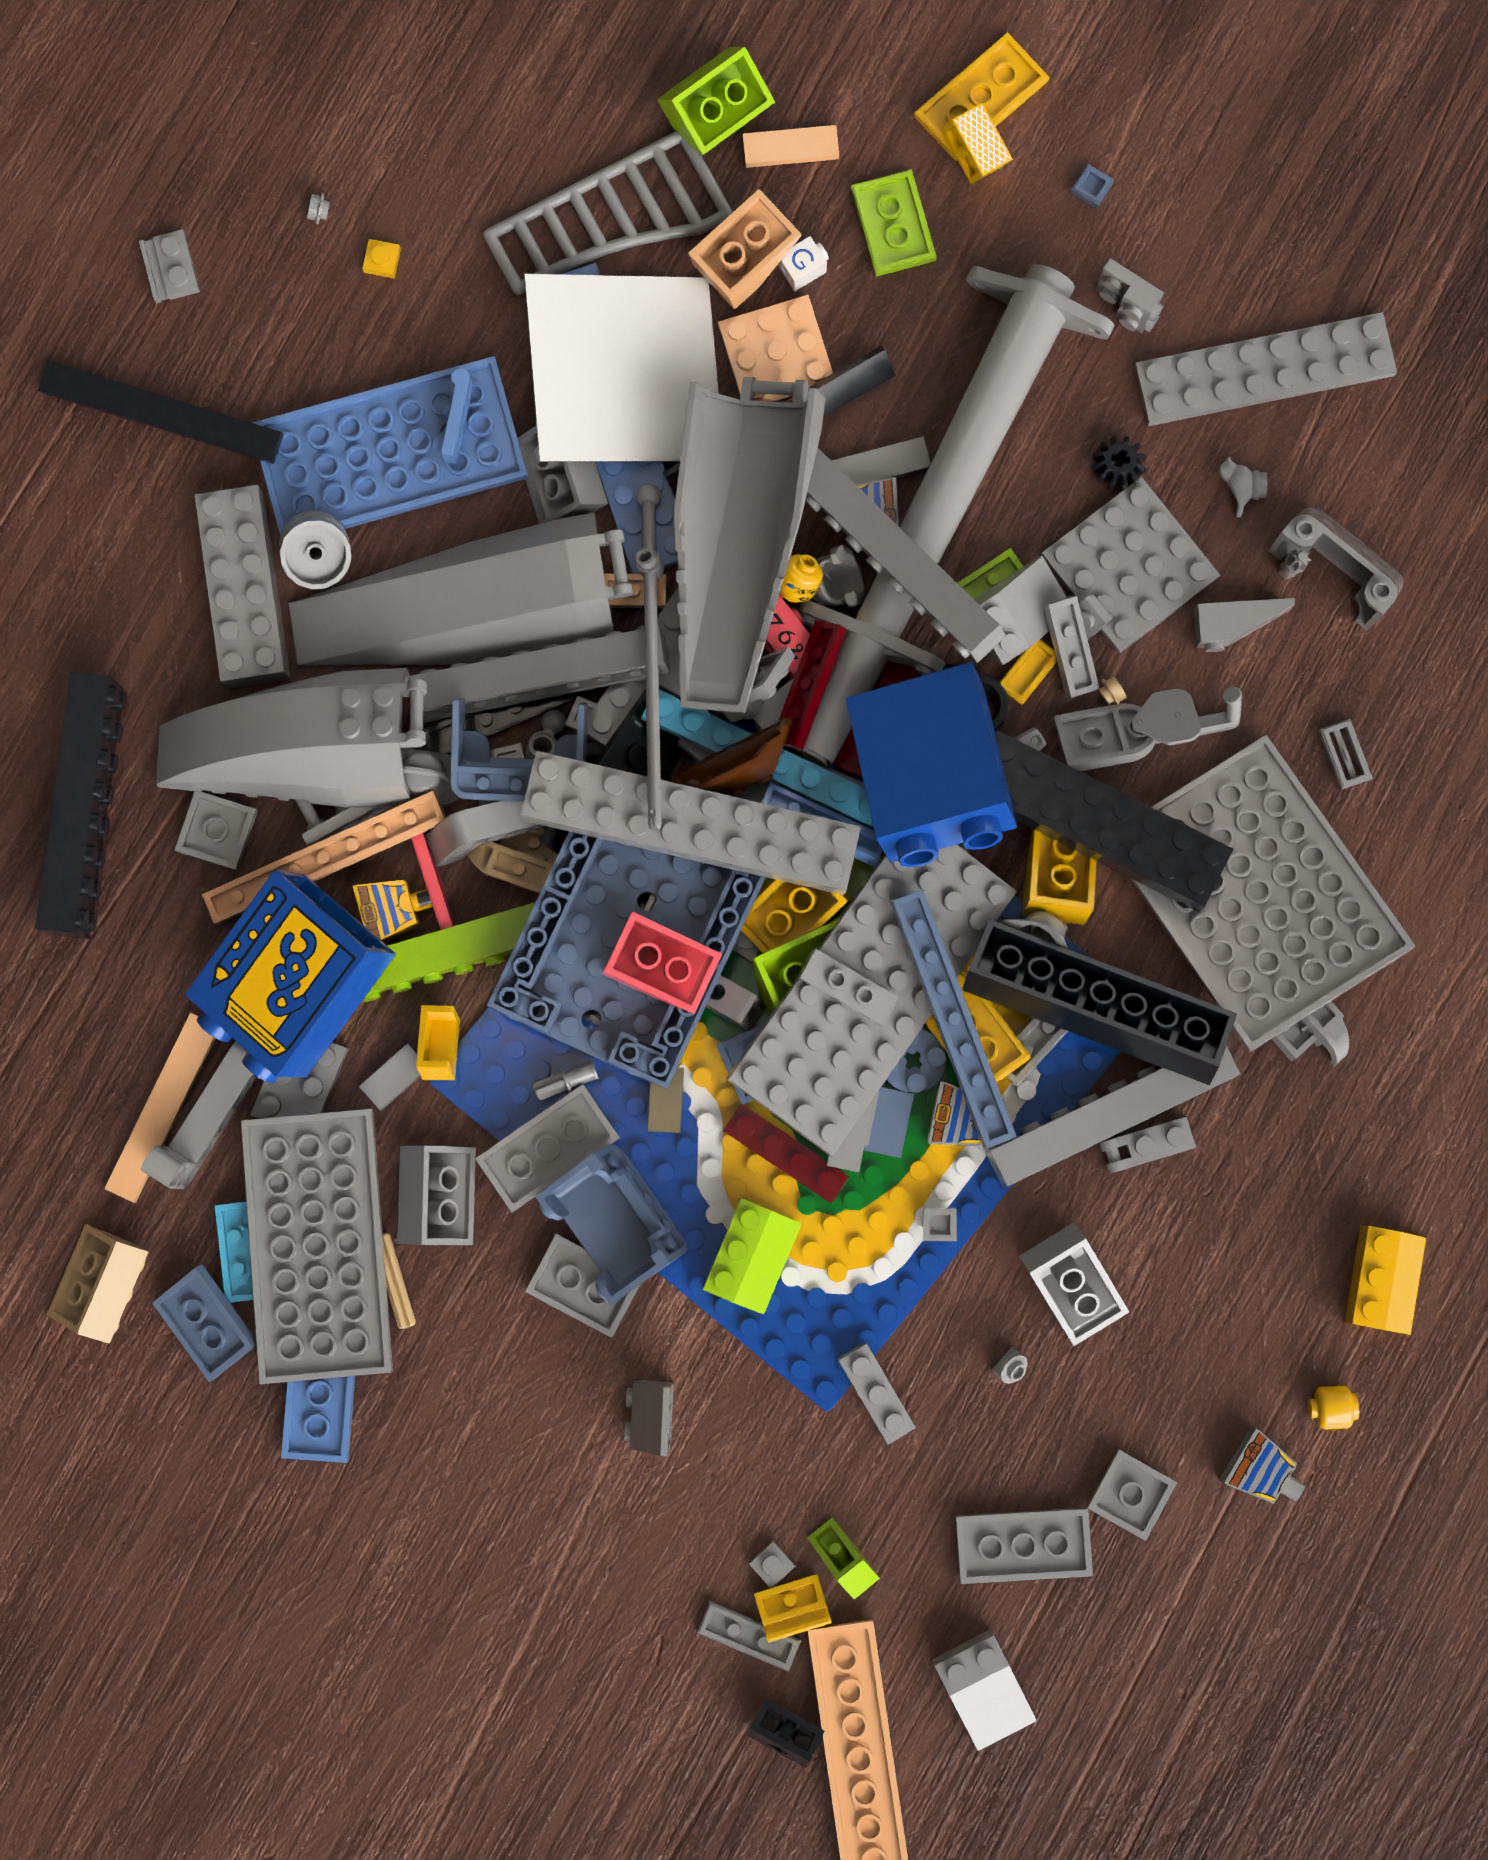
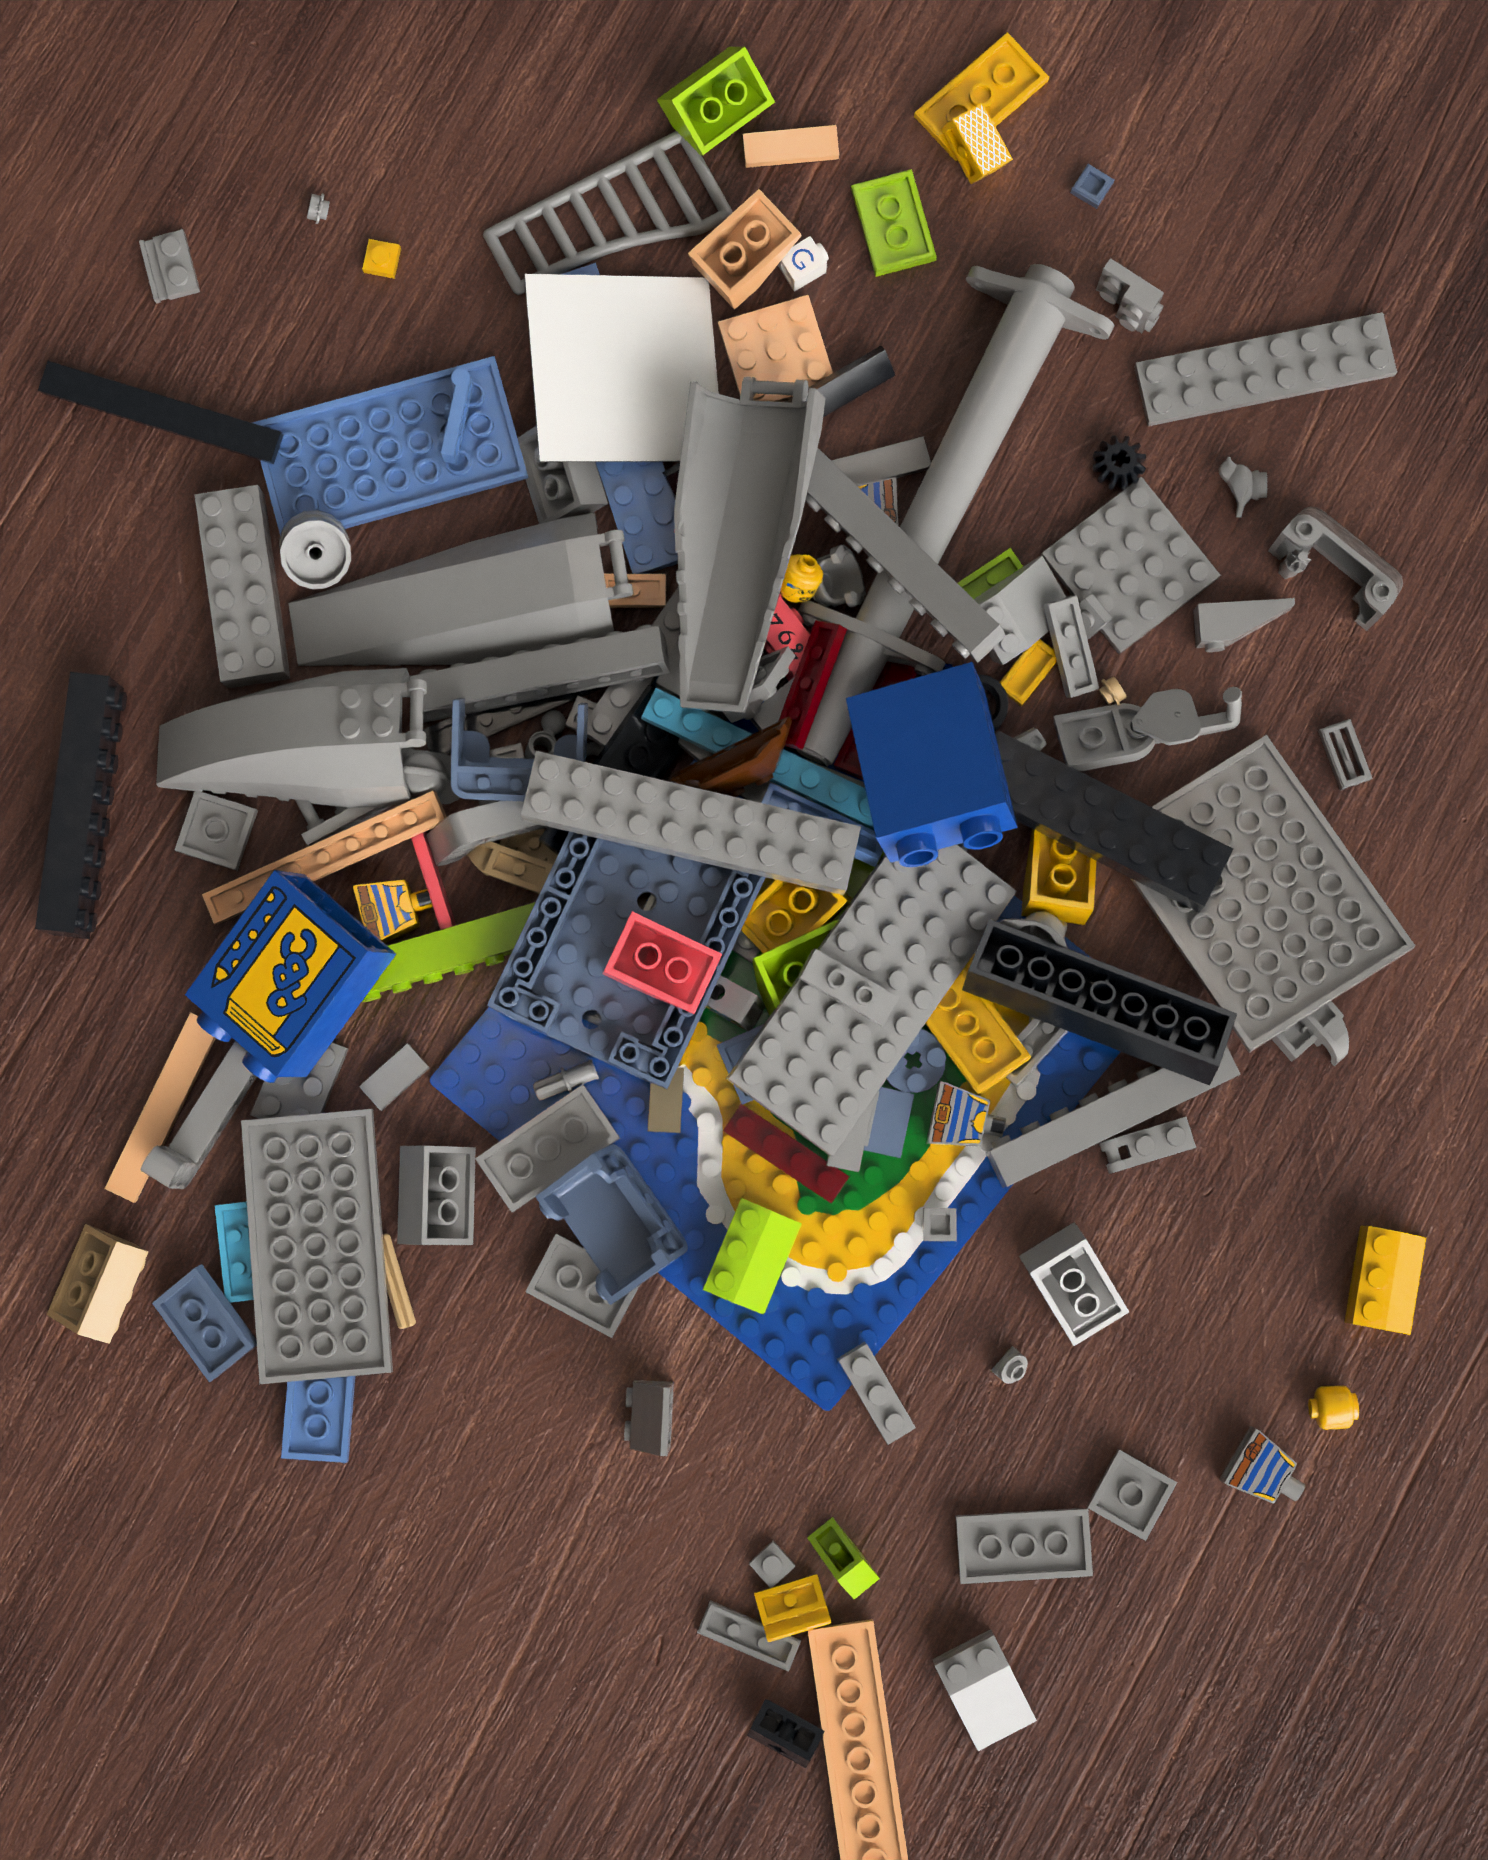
yellow panel [416,1005,460,1080] -> none
light grey bar [636,483,664,831] -> none
sand blue plate [890,889,1017,1149] -> none

